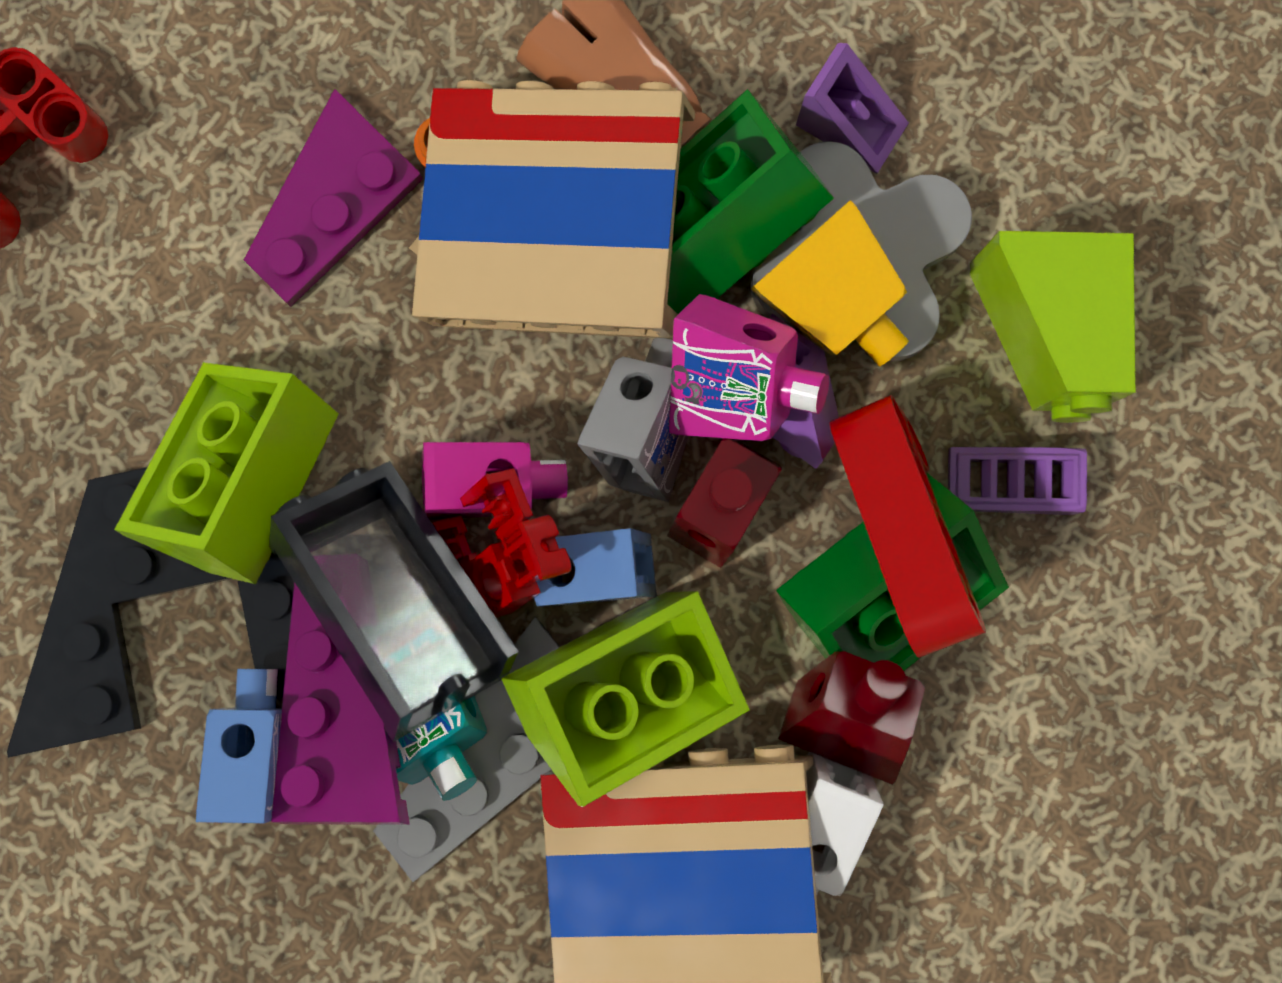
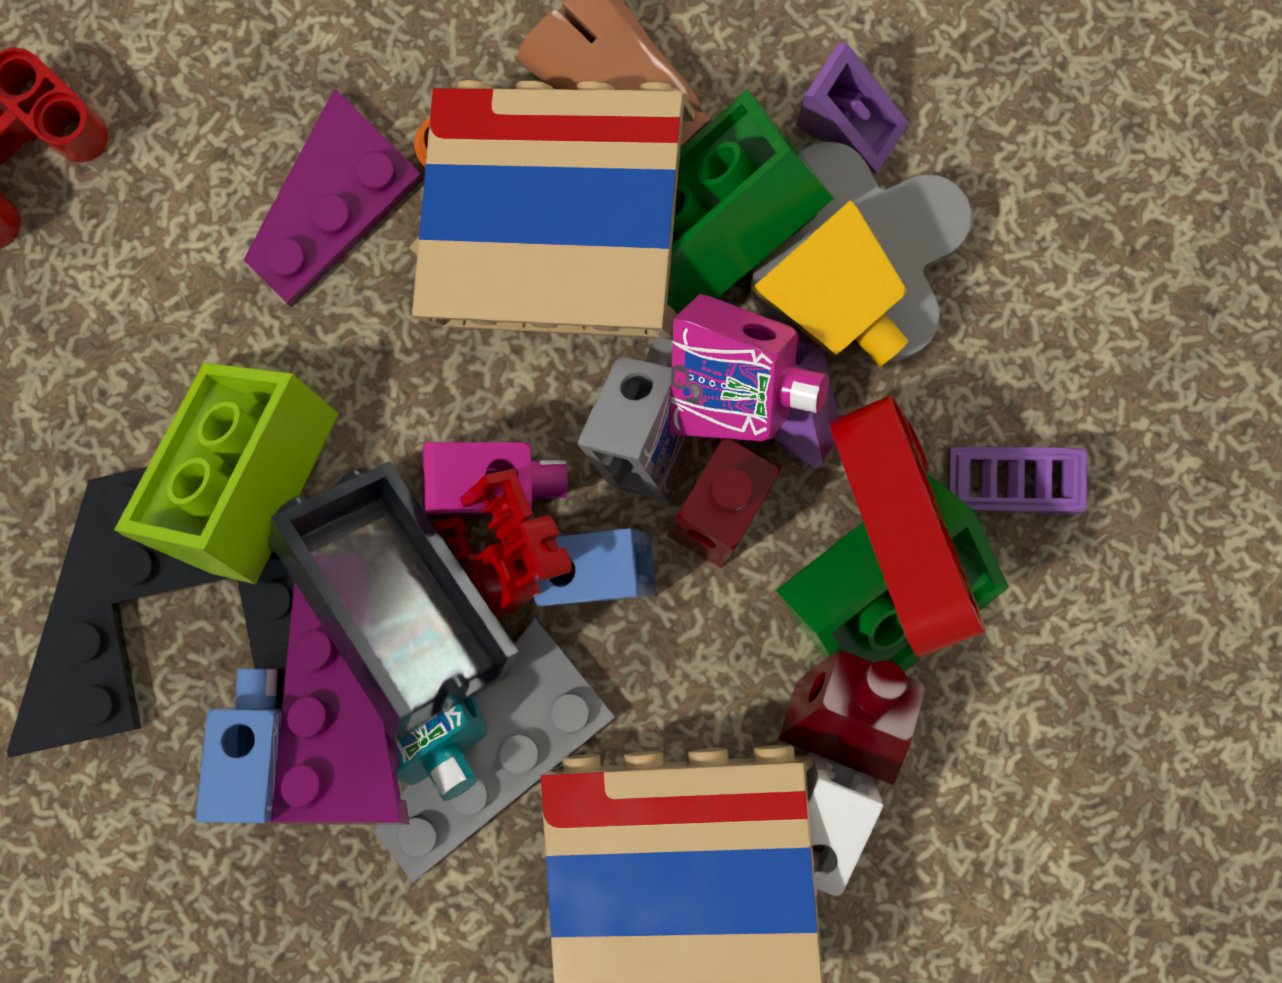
lime slope [501,591,750,807] -> none
lime slope [970,231,1136,423] -> none

